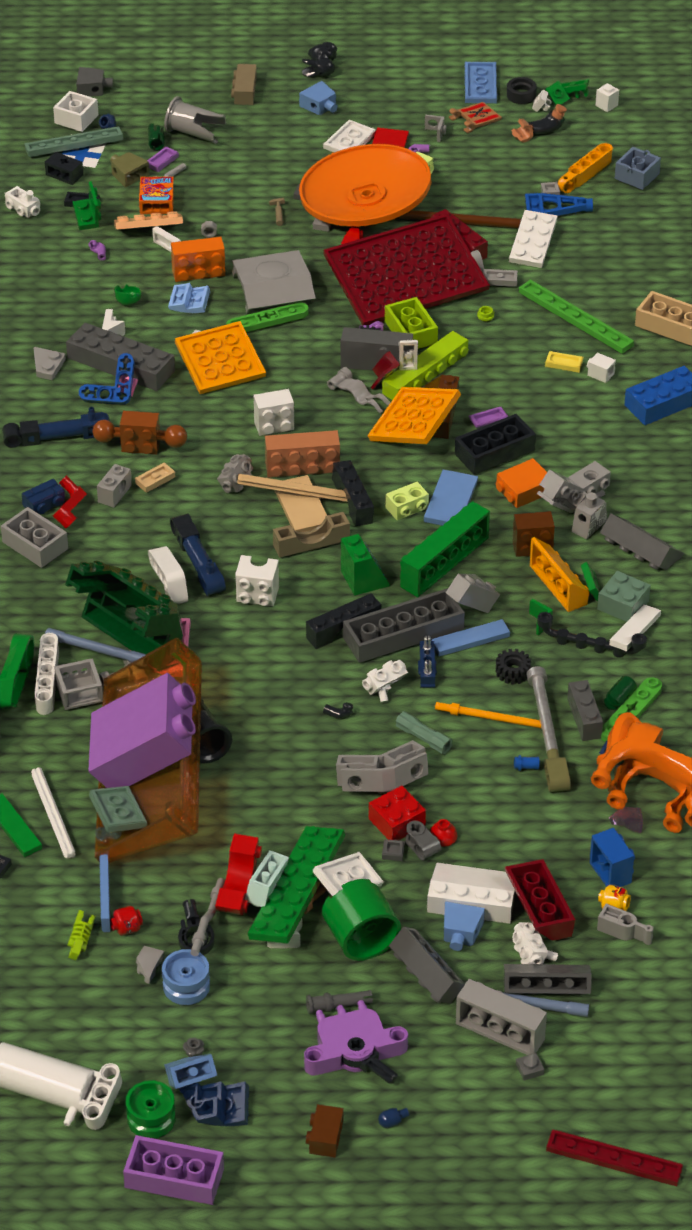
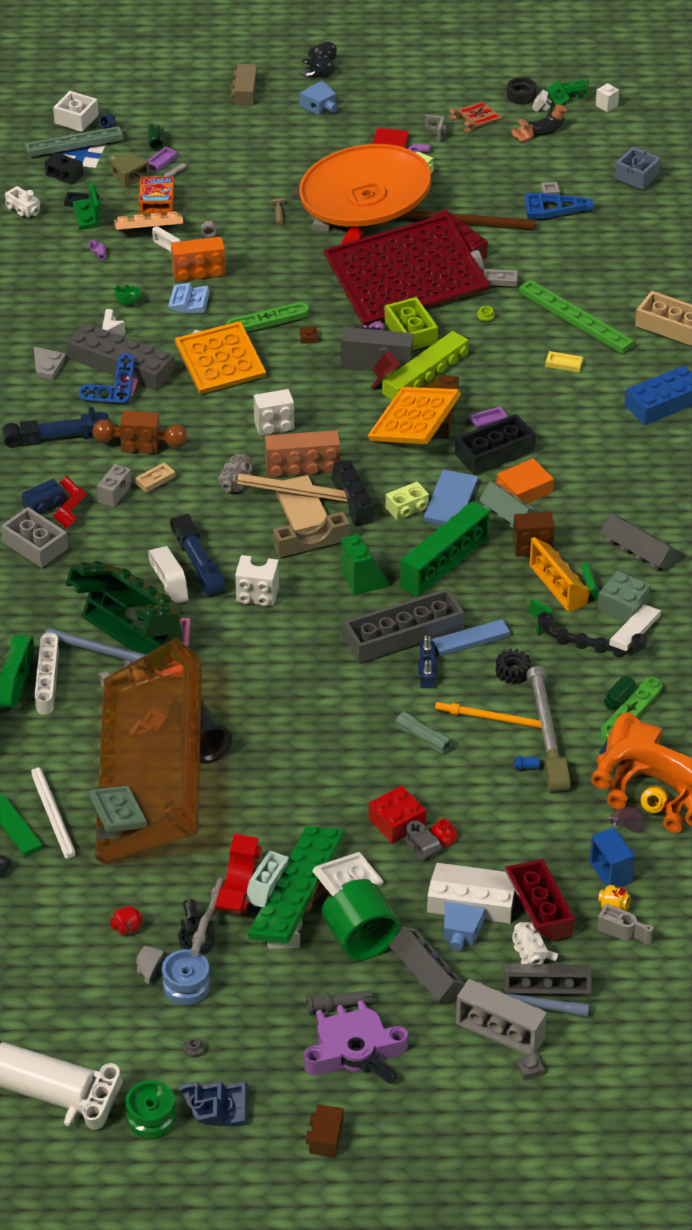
light grey piece [54,658,103,710] -> none
lime hinge [67,910,96,961] -> none
dark grey torso [76,67,113,97] -> none
medium lavender brick [88,673,196,788] -> none
medium blue tile [100,854,110,932] -> none
medium lavender brick [123,1135,224,1205] -> none
light grey piece [164,96,226,144] -> none
medium blue slope [164,1054,217,1089] -> none
light grey panel [232,250,315,314] -> none
black arch [306,593,382,649] -> none
white tile [323,120,376,152] -> none
black arm [323,702,353,719] -> none
light grey flag [327,367,391,413] -> none
light grey brick [336,740,428,793] -> none
white brick [362,660,408,703] -> none
dark blue cylinder [378,1108,410,1128] -> none
dark grey tile [382,839,405,861] -> none
white slope [398,340,418,370] -> none
light grey wedge [446,573,500,613] -> none
medium blue tile [465,62,497,103] -> none
white plate [509,210,557,268] -> none
light grey brick [537,461,611,513] -> none
dark red tile [546,1129,683,1187] -> none
light orange piece [558,143,613,193] -> none
dark grey brick [567,680,603,741] -> none
light grey torso [572,492,607,539] -> none
white brick [587,353,616,383] -> none
none -> reddish brown plate [299,326,318,344]
none -> sand green brick [479,481,538,528]
none -> yellow head [640,786,668,814]

